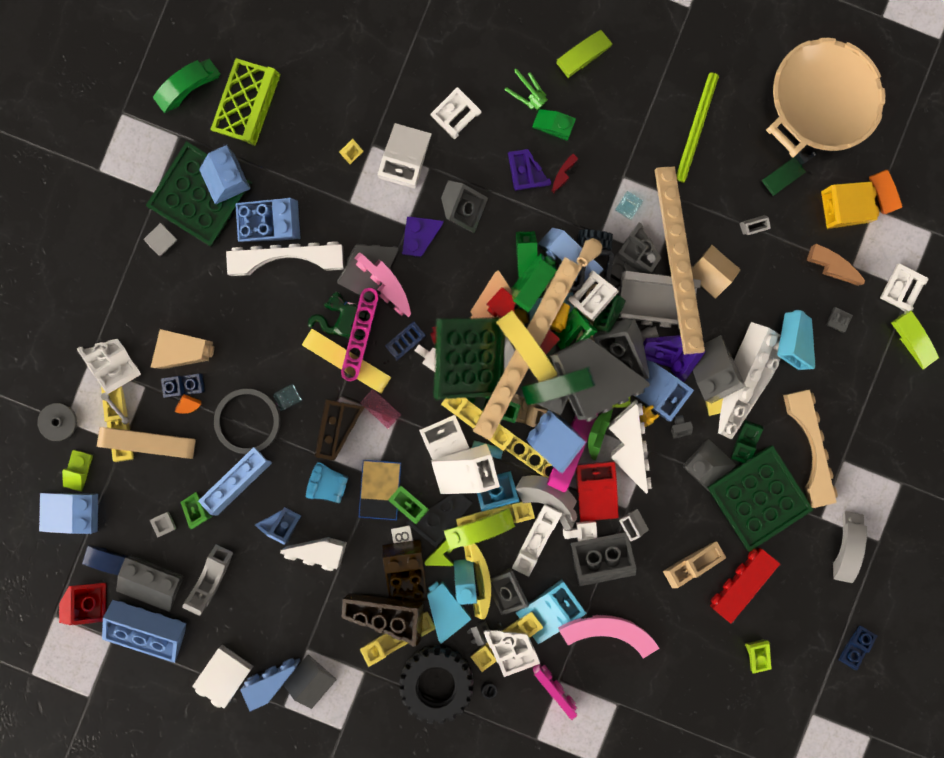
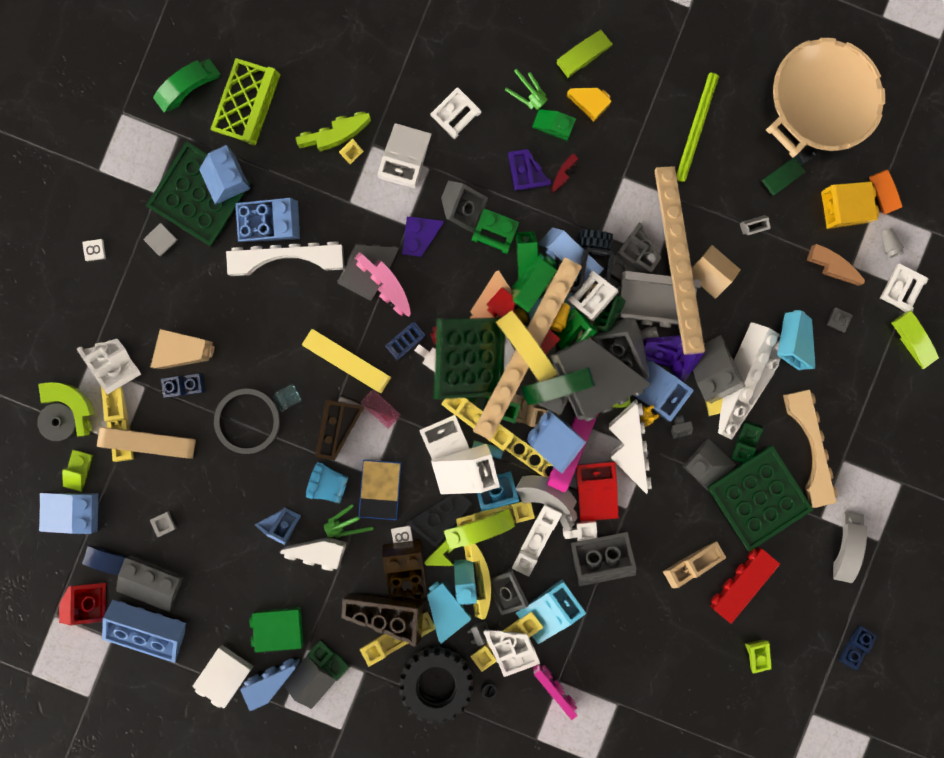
light grey hinge [101,393,129,424] -> none
orange tile [175,394,201,414] -> none
bright green slope [181,492,213,529] -> none
light grey arch [183,545,233,616] -> none
light blue panel [198,447,272,516] -> none
dark green animal [308,292,370,340] -> none
dark pink beam [341,288,378,381] -> none
bright green slope [388,486,429,524] -> none
bright pink tile [558,615,659,658] -> none
tan cone [577,238,602,267] -> none
bright green brick [588,409,613,461] -> none
clear light blue slope [615,191,643,220] -> none
light grey piece [619,509,649,542] -> none
none -> lime arch [38,382,95,437]
none -> white tile [83,239,106,261]
none -> green brick [249,607,304,652]
none -> lime slope [296,112,371,151]
none -> dark green slope [307,640,351,681]
none -> bright green plant [324,504,374,539]
none -> green plate [472,208,519,254]
none -> yellow slope [567,88,611,121]
none -> light grey cone [881,228,904,258]

